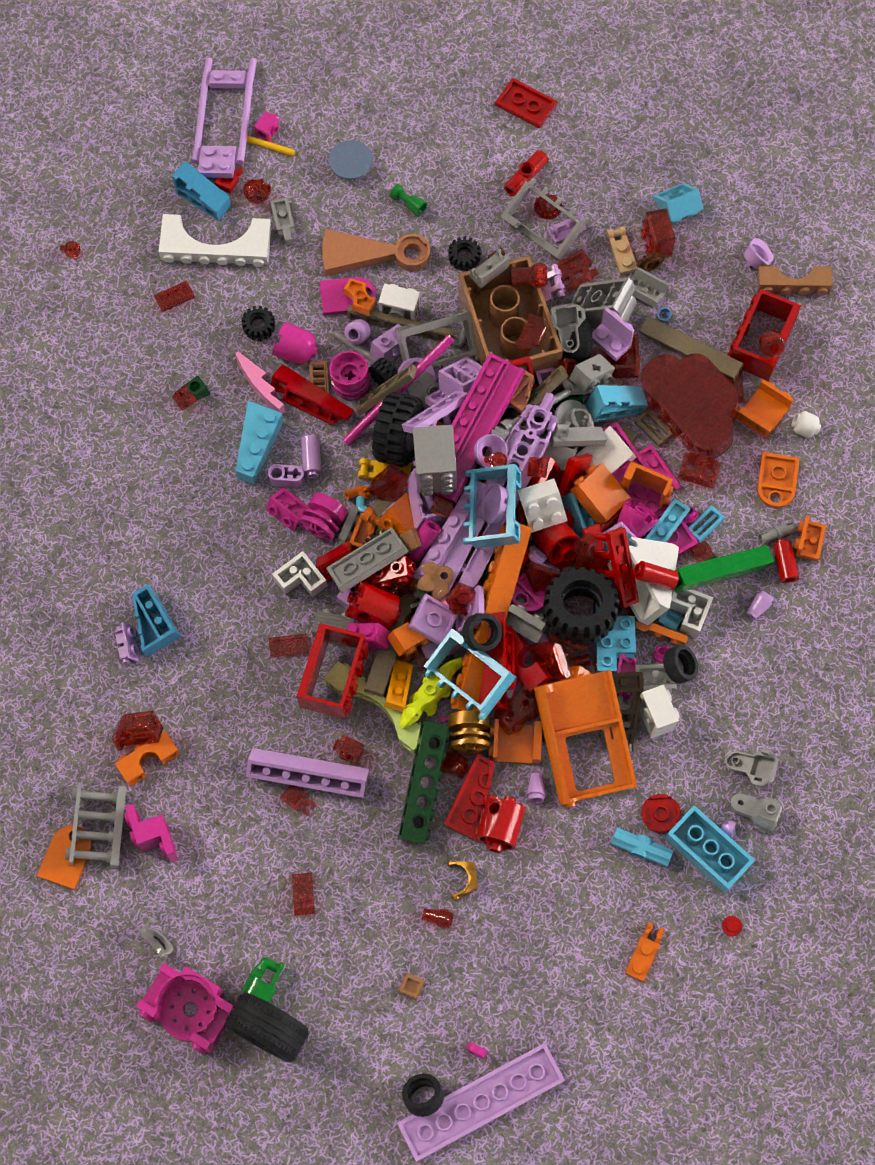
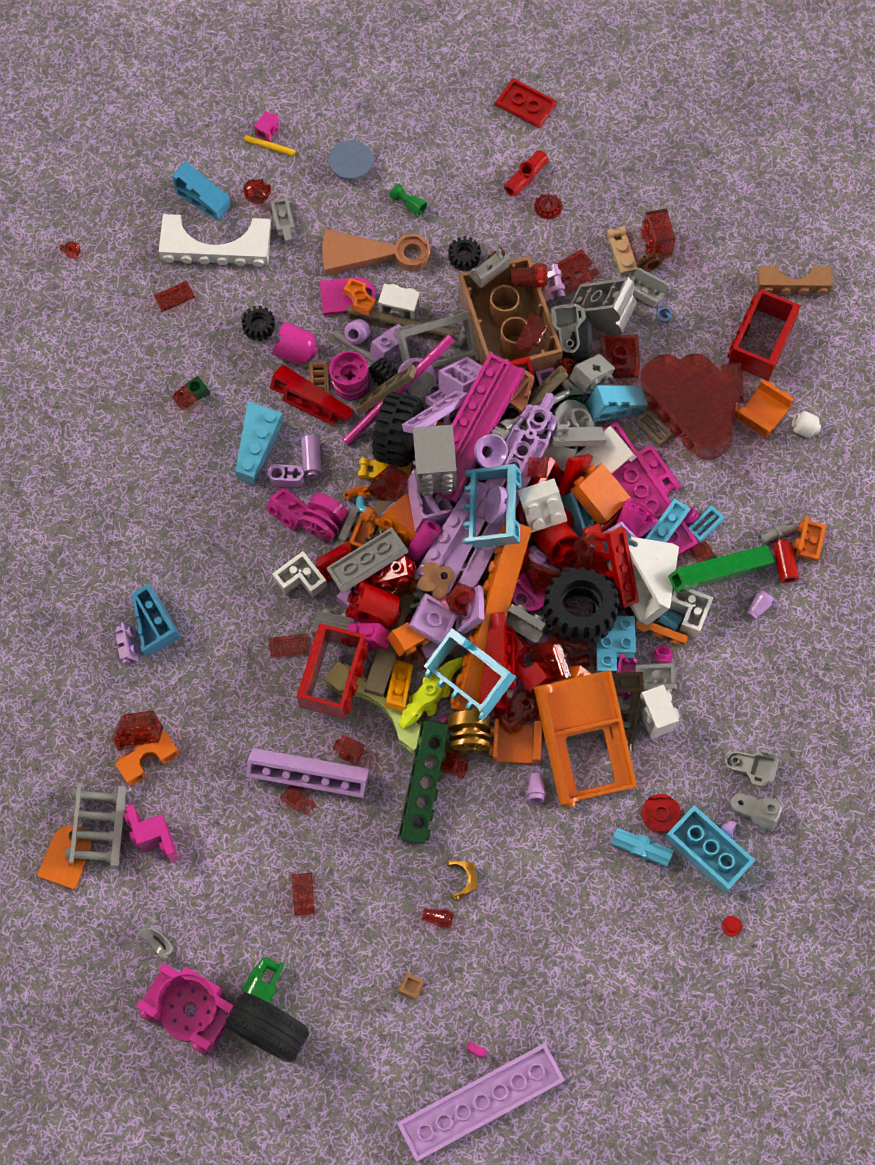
lavender plate [191,57,257,178] -> none
red plate [214,166,243,193] -> none
bright pink slope [236,352,285,414] -> none
medium nougat tile [399,528,422,554] -> none
black tyre [402,1073,444,1117] -> none
clear red slope [431,493,453,518] -> none
red wing [443,753,495,843] -> none
black tyre [462,613,502,651] -> none
red cylinder [477,795,526,853] -> none
clear red piece [484,452,507,467] -> none
light grey hinge [501,178,589,260] -> none
lavender hinge [547,214,587,243] -> none
lavender bracket [592,307,634,361] -> none
orange panel [621,461,674,509] -> none
orange hinge [624,922,665,982] -> none
red brick [633,561,679,590] -> none
dark tan tile [639,316,743,381] -> none
medium azure slope [653,183,703,223] -> none
black tyre [663,645,698,684] -> none
clear red brick [677,452,721,489] -> none
lavender piece [744,238,774,270] -> none
orange tile [757,452,800,508] -> none
clear red head [759,330,785,358] -> none

